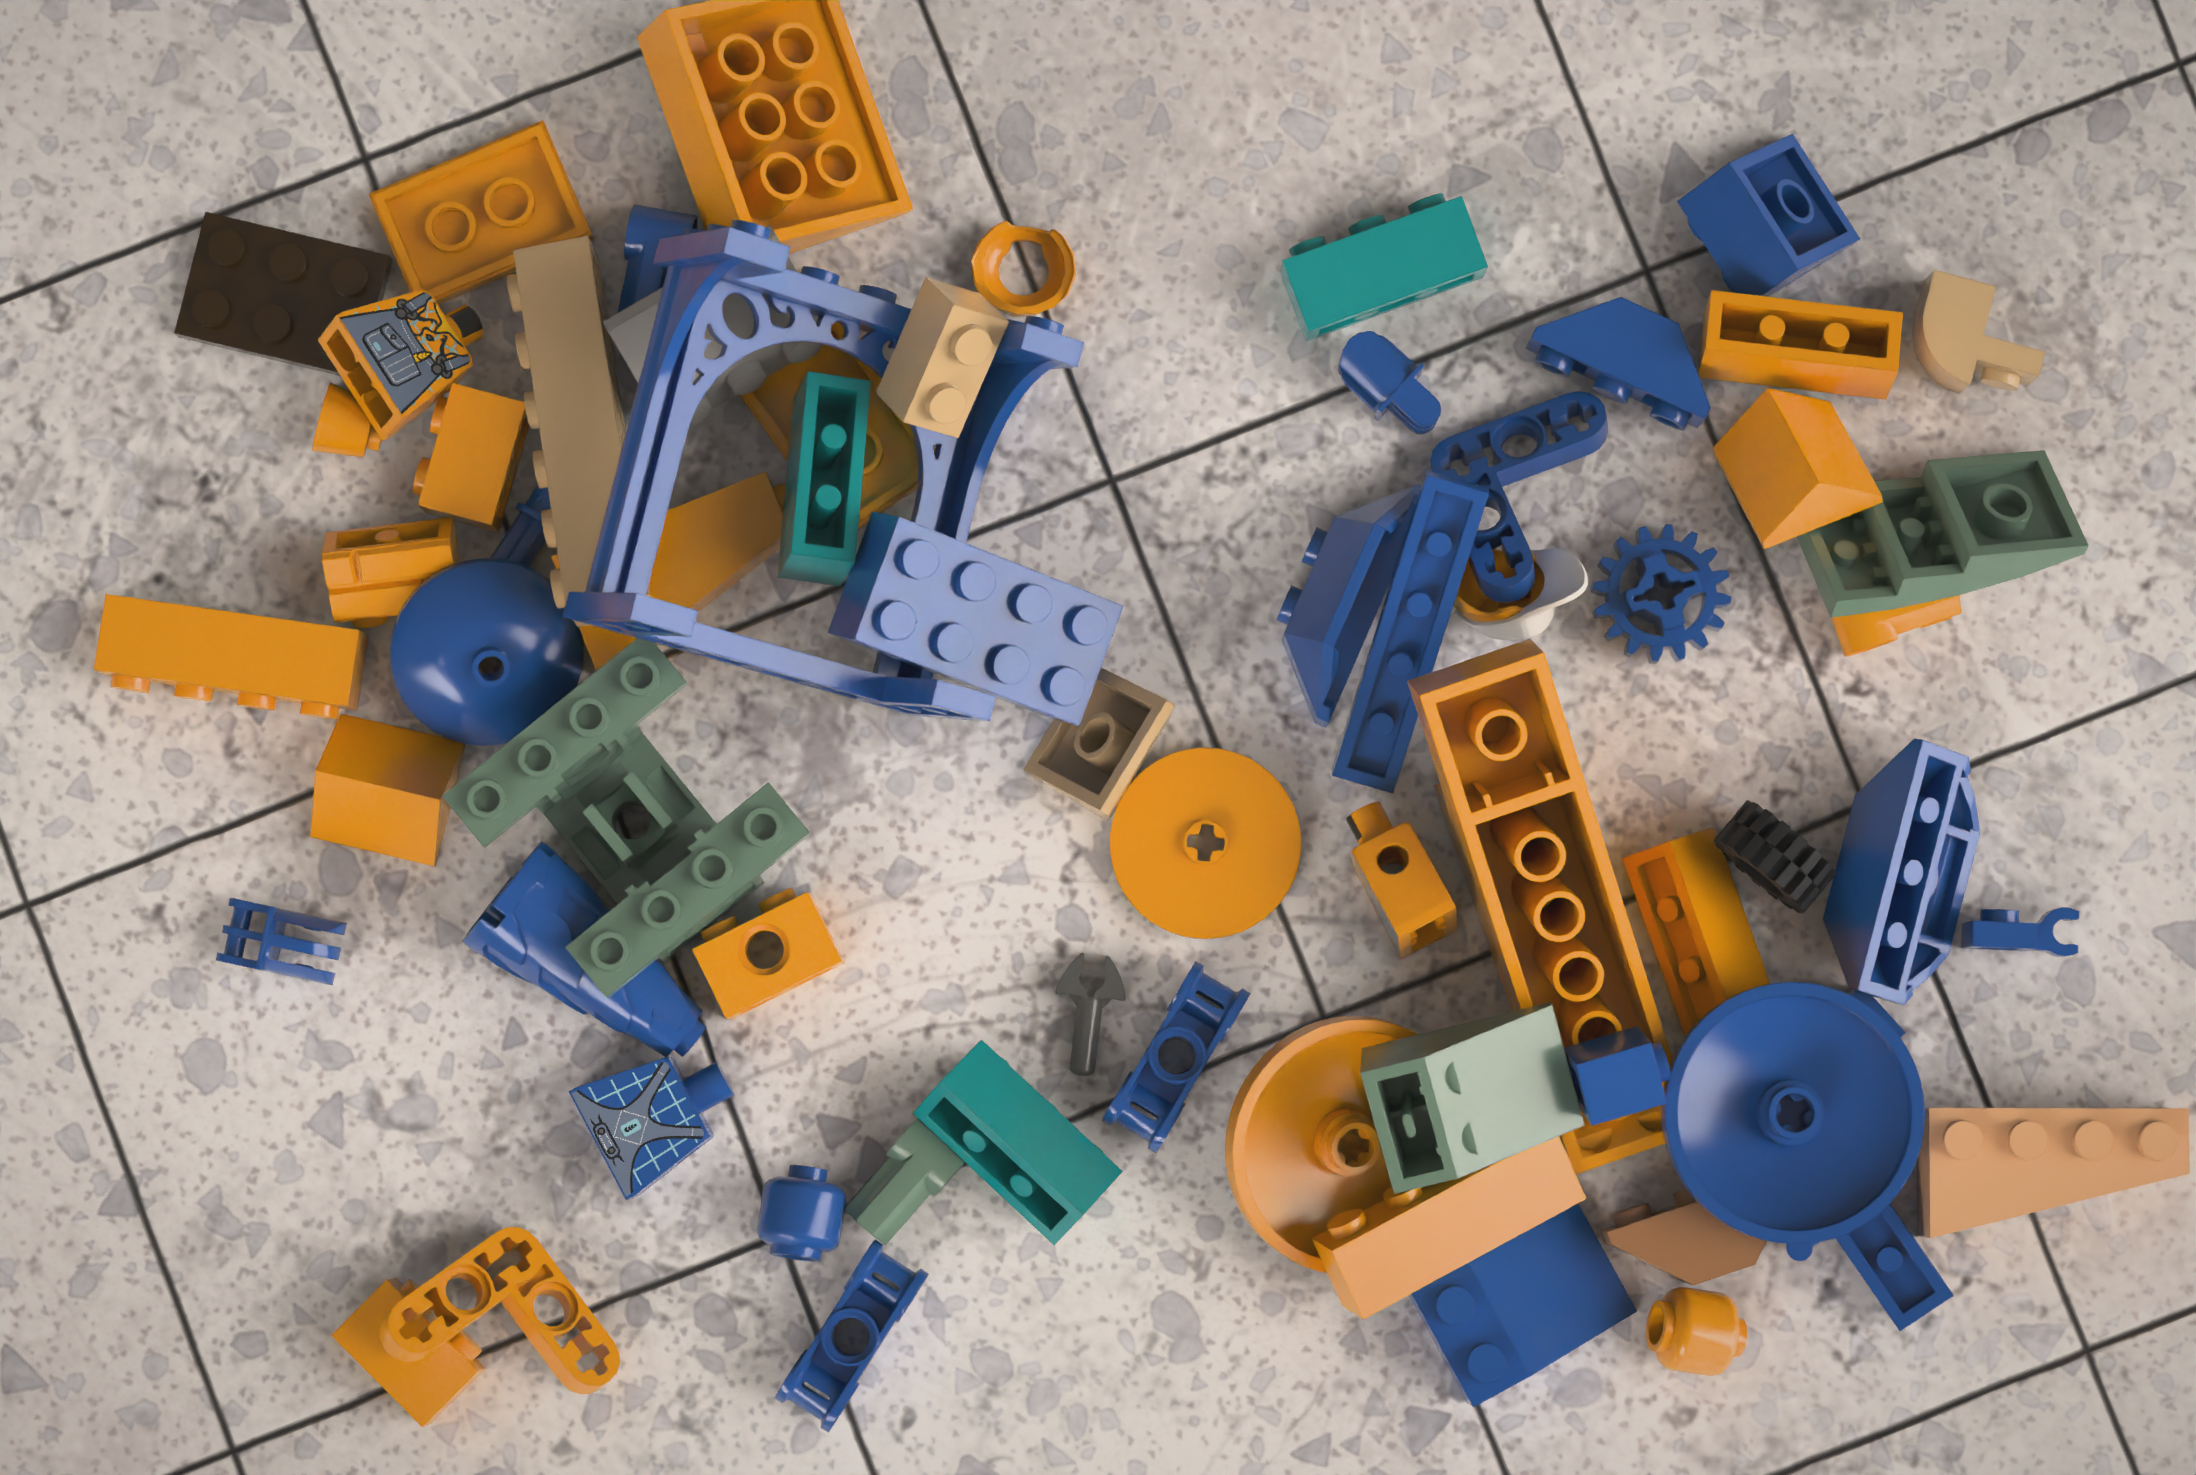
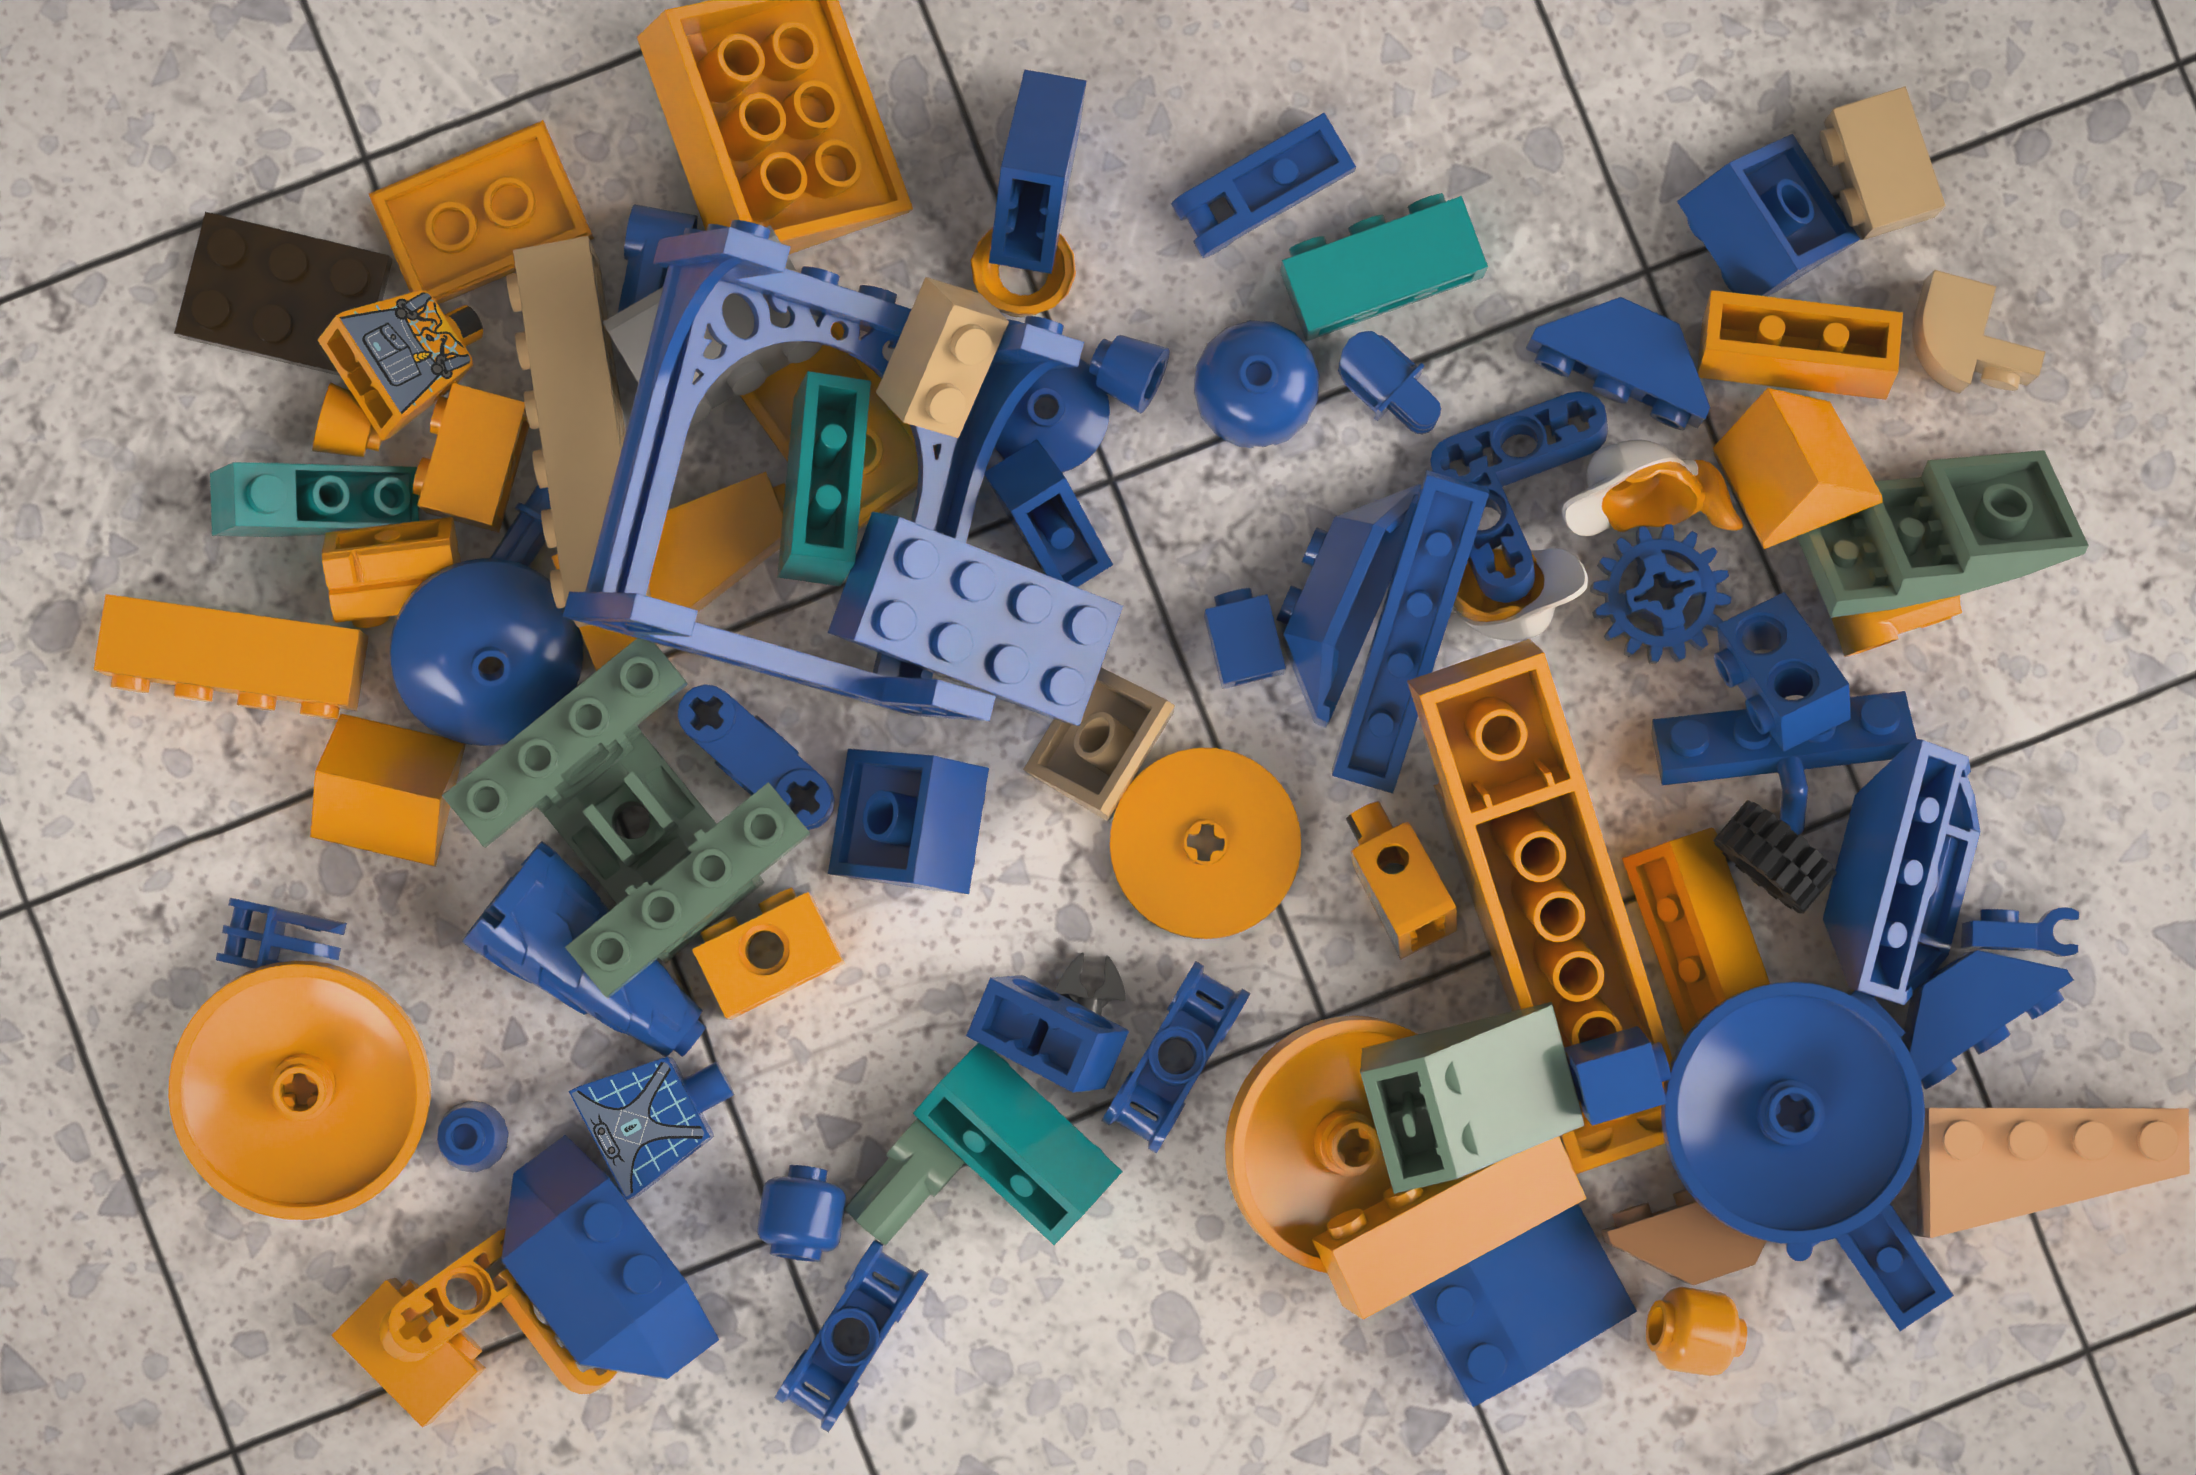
none -> light orange dish [168,961,431,1220]
none -> teal slope [210,462,419,537]
none -> blue hat [437,1101,508,1172]
none -> blue wedge [501,1135,719,1380]
none -> blue piece [678,684,835,830]
none -> blue slope [828,749,989,895]
none -> blue brick [966,975,1130,1093]
none -> blue slope [984,440,1113,587]
none -> blue slope [989,69,1087,274]
none -> blue dish [995,358,1110,473]
none -> blue hat [1089,335,1170,414]
none -> blue plate [1171,113,1356,258]
none -> blue cylinder [1194,320,1320,448]
none -> blue brick [1204,588,1286,689]
none -> light orange hair [1561,440,1744,536]
none -> blue plate [1651,691,1917,835]
none -> blue brick [1714,592,1851,752]
none -> tan brick [1820,86,1946,240]
none -> blue slope [1902,950,2074,1089]

